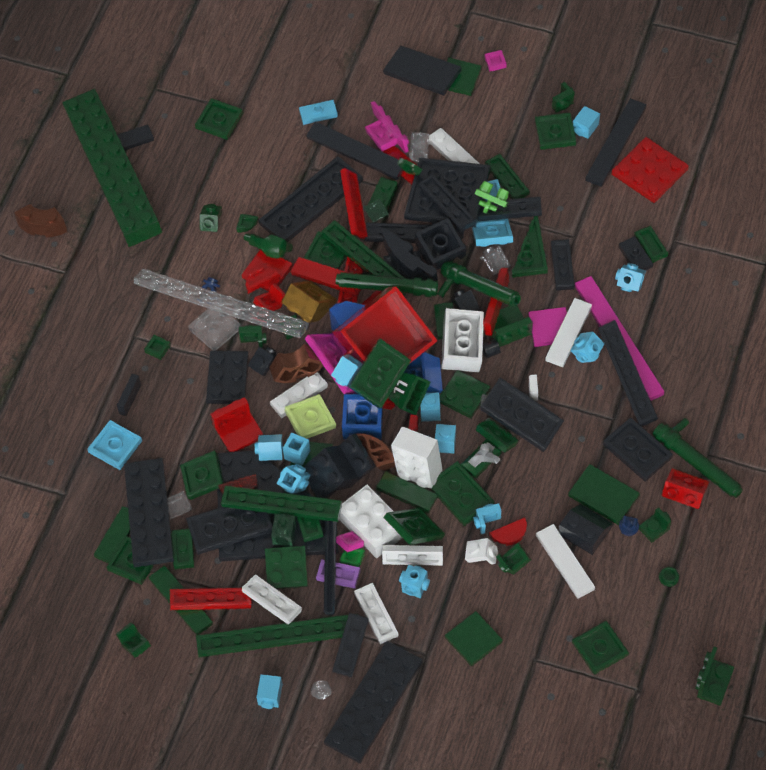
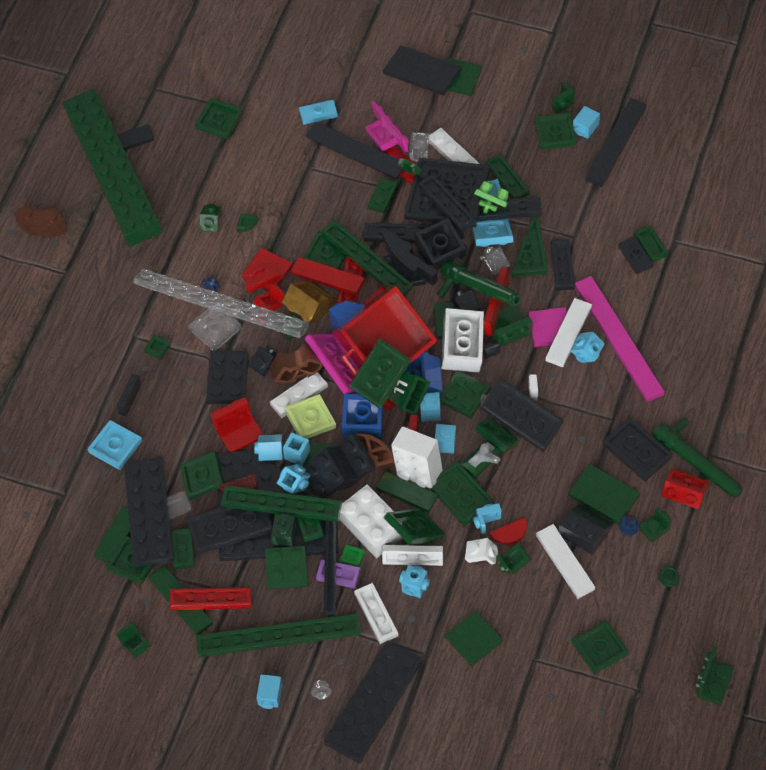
dark green bracket [239,325,267,347] -> none
white plate [242,574,302,625] -> none
dark green animal [244,234,293,258] -> none
black plate [258,156,363,242] -> none
medium azure brick [331,354,363,386] -> none
black tile [332,612,369,678] -> none
dark green cylinder [336,272,438,298] -> none
dark pink tile [336,531,364,552] -> none
red tile [340,168,368,239] -> none
clear green tile [364,198,389,223] -> none
dark pink plate [484,50,506,72] -> none
black plate [598,320,659,427] -> none
red plate [611,137,689,203] -> none
medium azure brick [615,263,646,292] -> none

